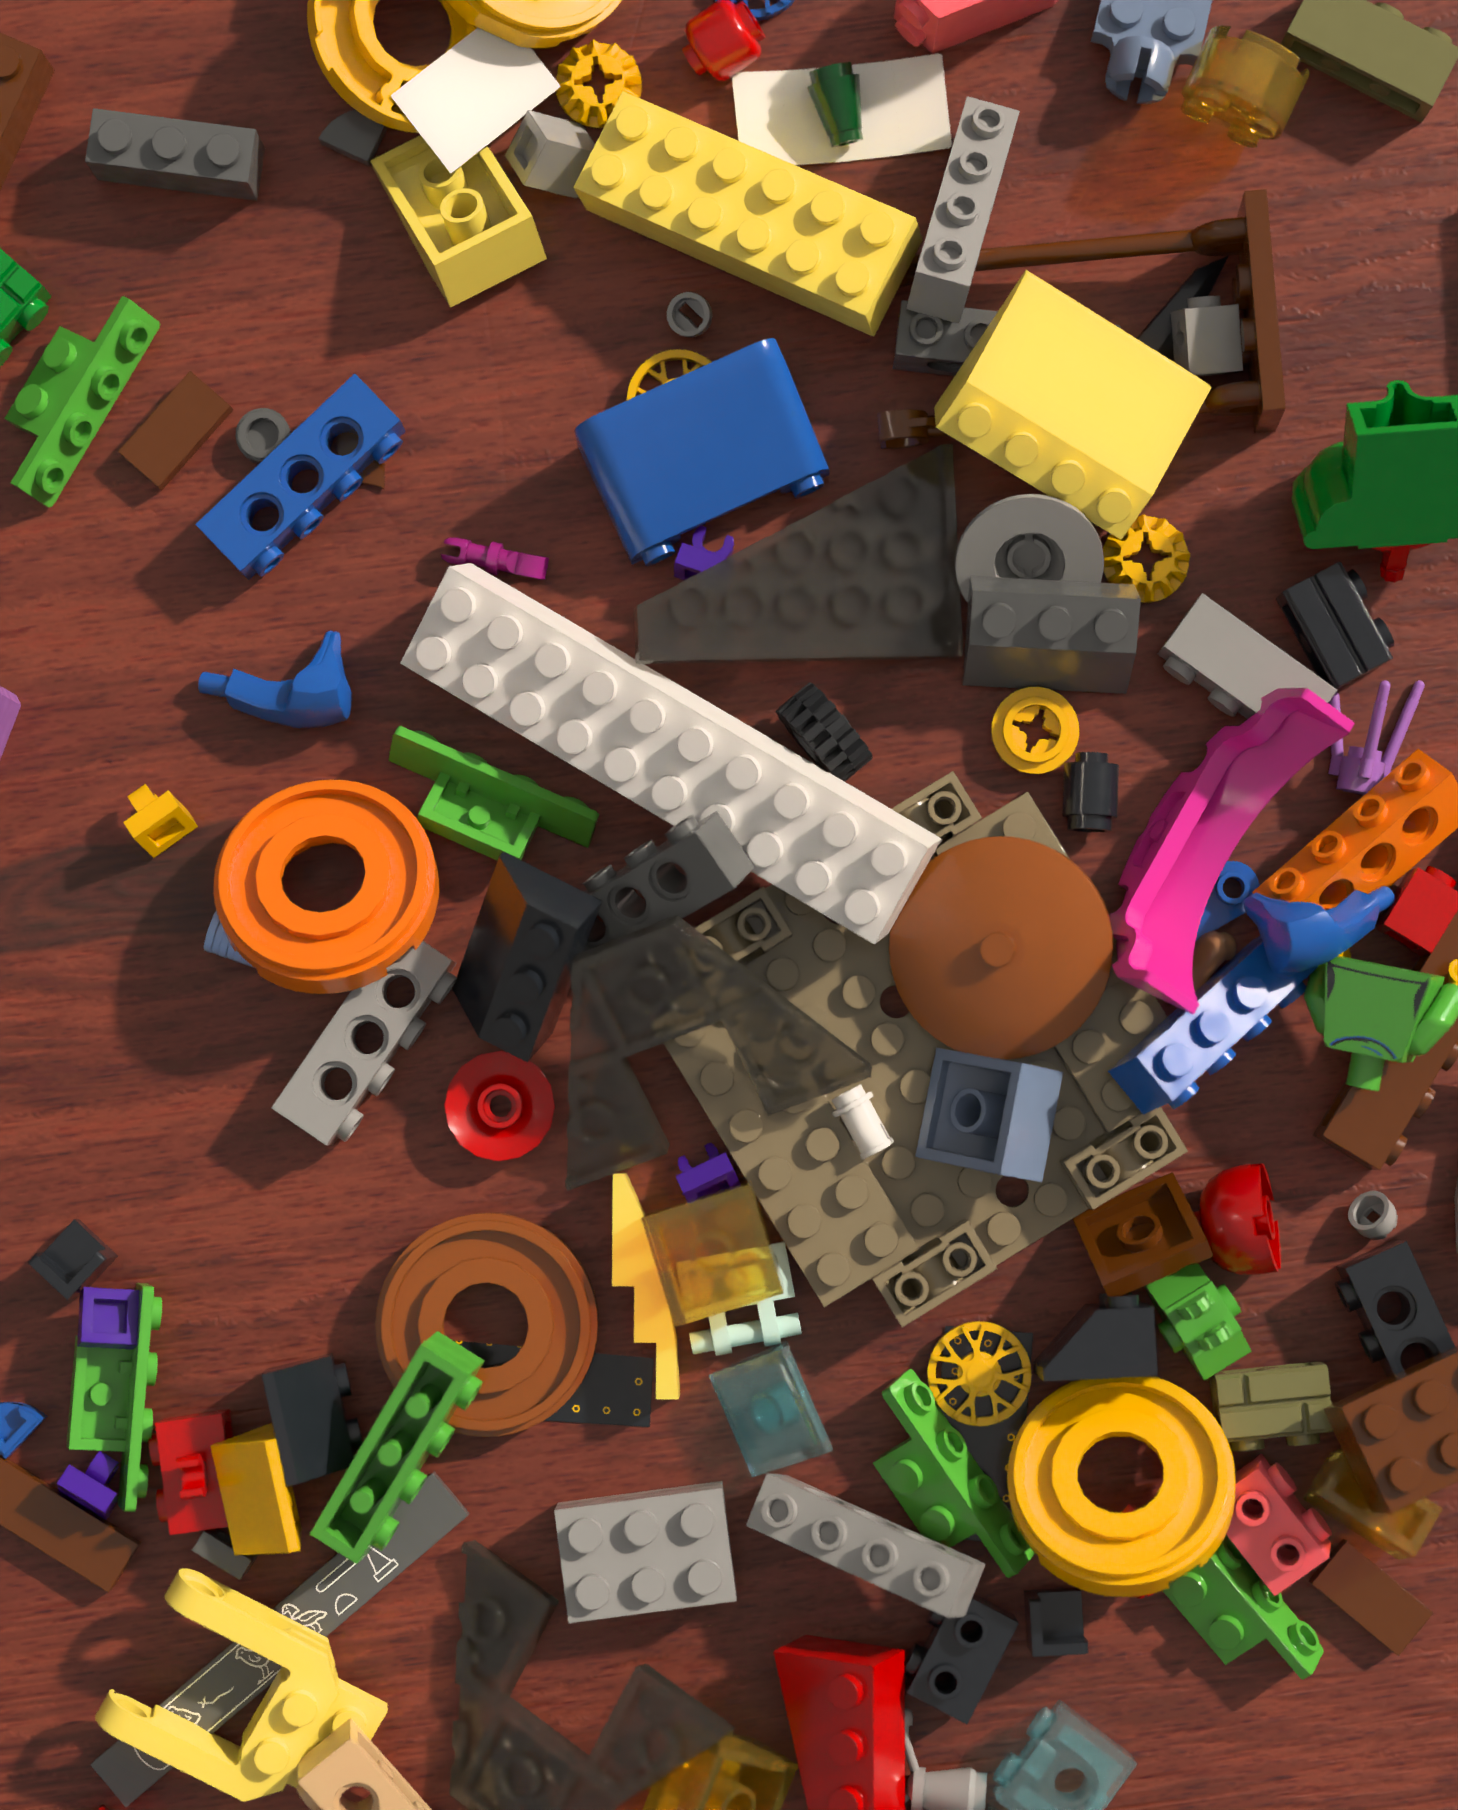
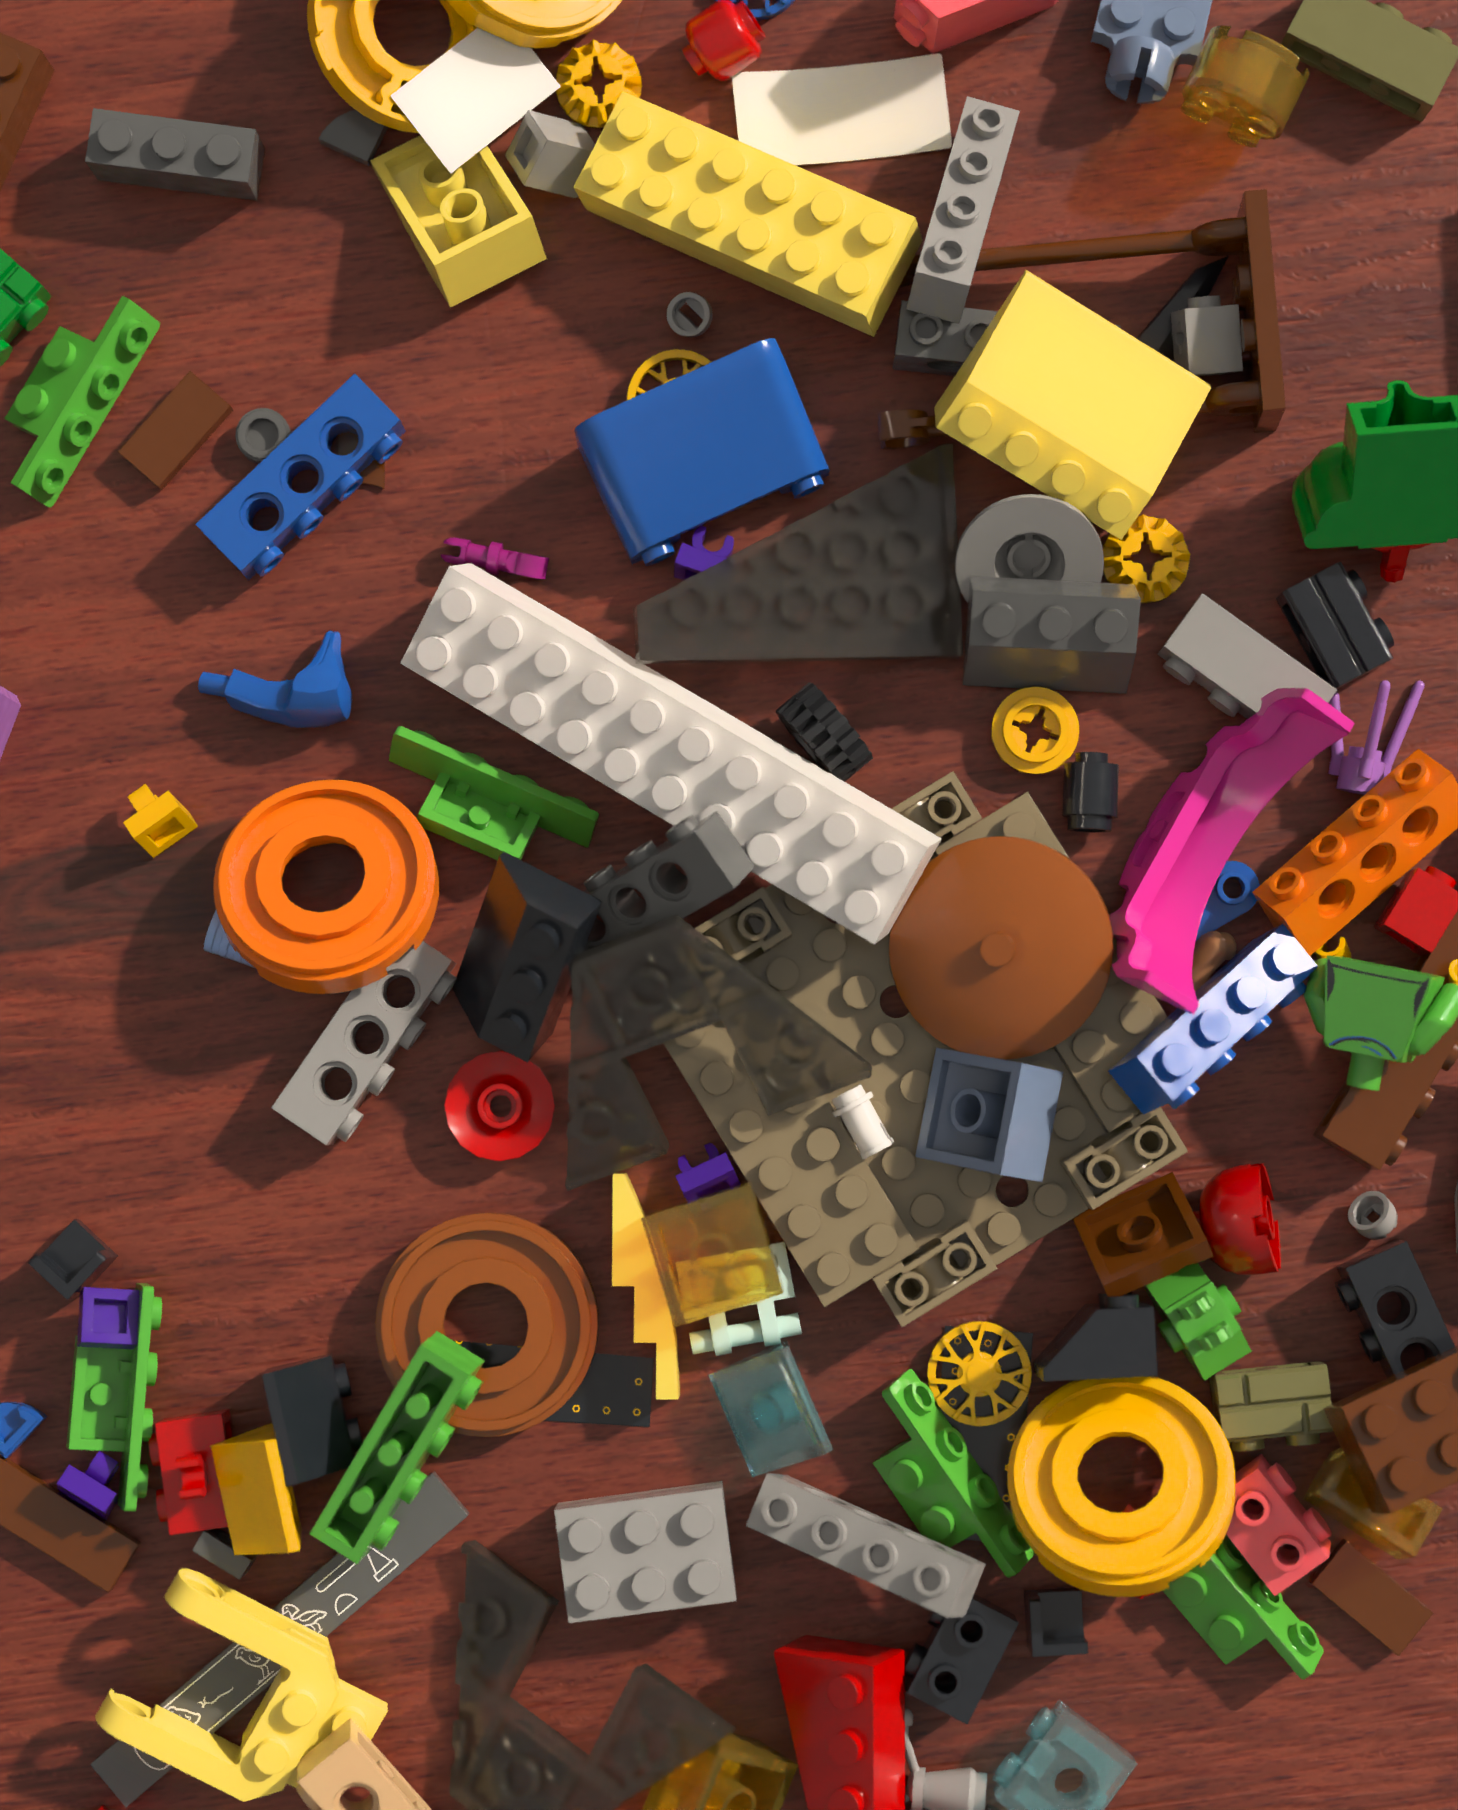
dark green cone [807,62,863,147] -> none
blue animal [1243,886,1395,973] -> none

